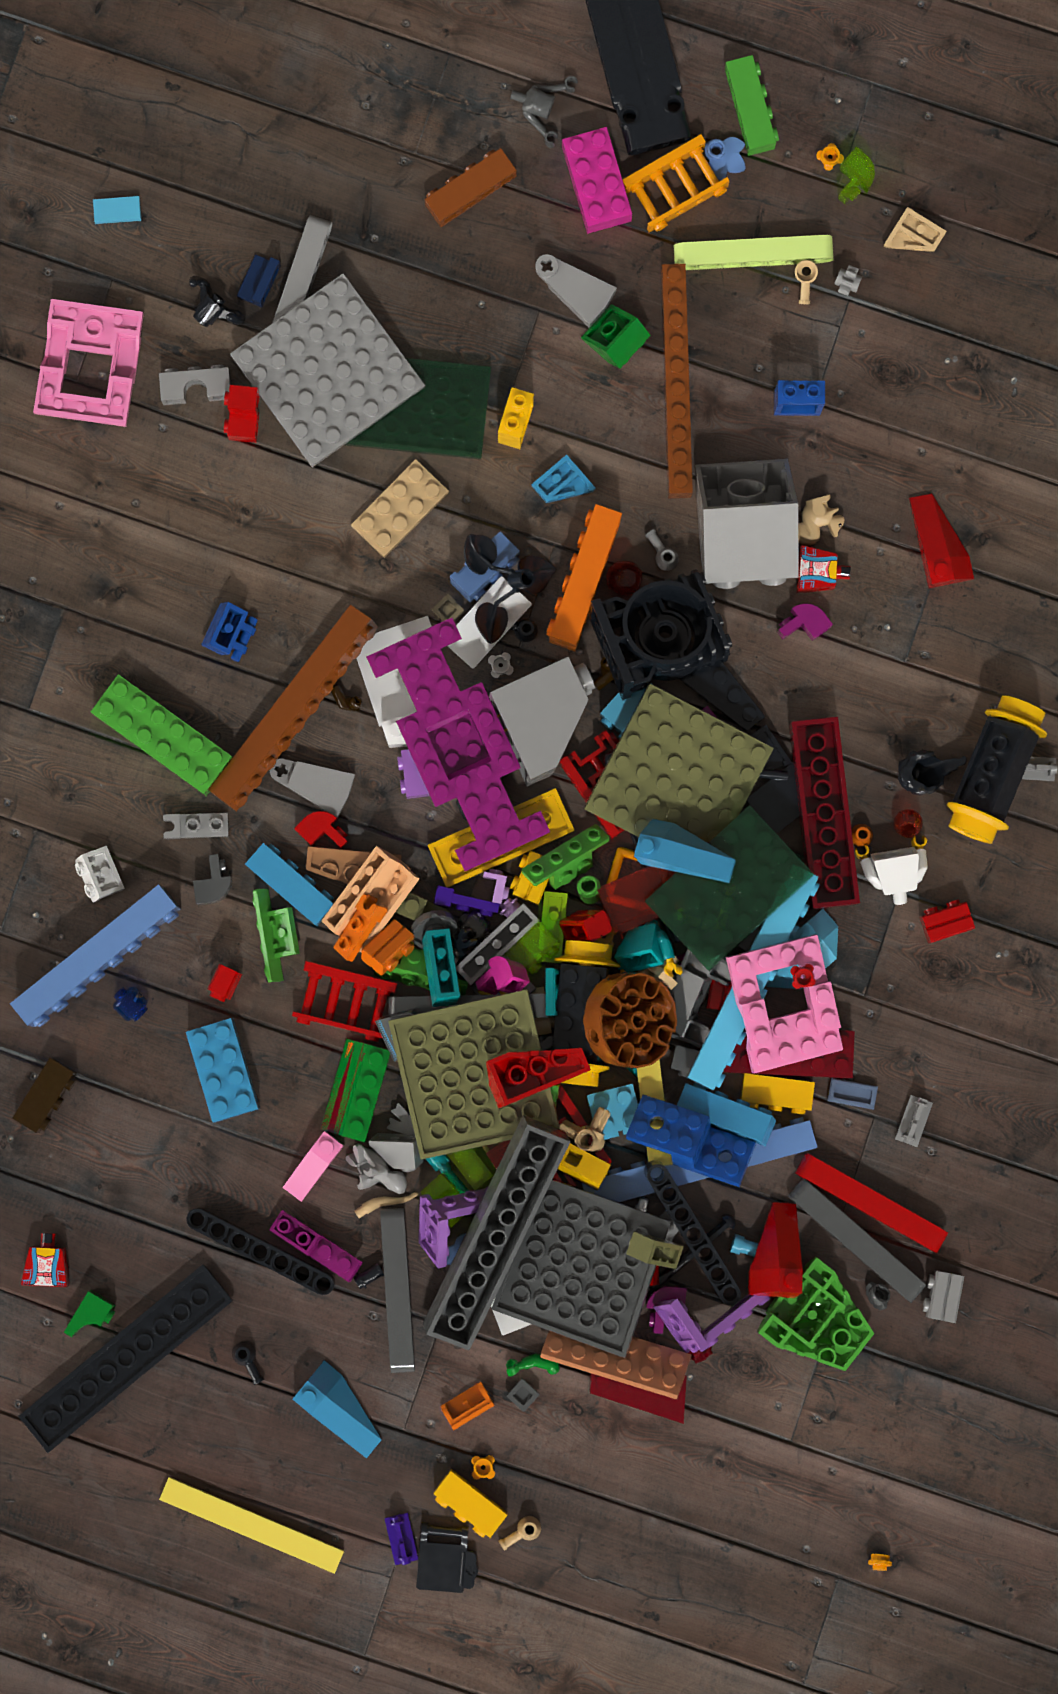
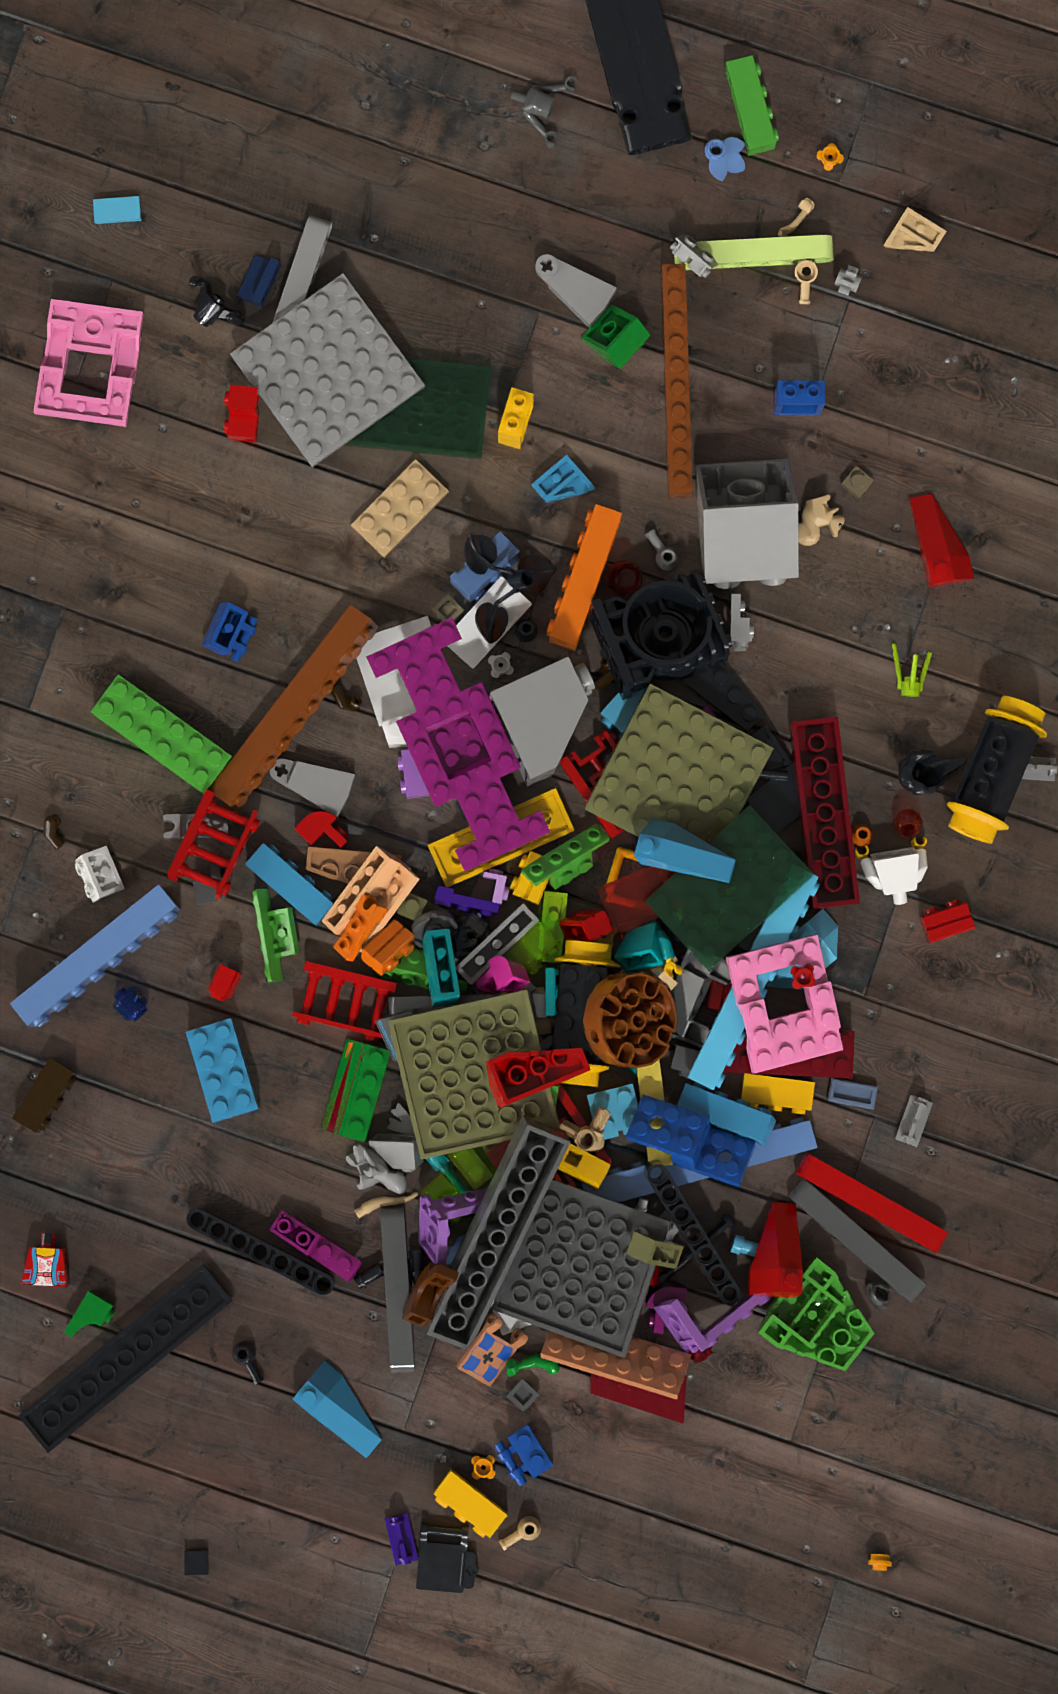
light grey arch [159,365,231,405] -> none
light yellow tile [159,1477,344,1574] -> none
bright pink slope [283,1131,344,1202] -> none
dark orange brick [425,148,517,227] -> none
orange hinge [440,1381,494,1431] -> none
lavender plate [500,897,521,918] -> none
dark pink brick [562,127,632,234] -> none
bright green brick [577,875,602,904] -> none
light orange fence [622,134,729,233] -> none
magenta brick [777,604,833,641] -> none
torso [796,546,851,593] -> none
clear neon green brick [838,146,875,204] -> none
light grey brick [923,1270,965,1323] -> none
none -> dark brown arm [43,814,65,850]
none -> red fence [167,789,261,901]
none -> black tile [184,1550,209,1575]
none -> reddish brown arch [402,1262,459,1327]
none -> black pin [408,1249,424,1289]
none -> nougat flag [456,1313,528,1387]
none -> blue brick [494,1422,553,1486]
none -> light grey hinge [670,234,718,278]
none -> light grey plate [728,594,754,651]
none -> tan piece [778,198,815,237]
none -> dark tan plate [841,466,874,500]
none -> lime plant [892,643,932,697]

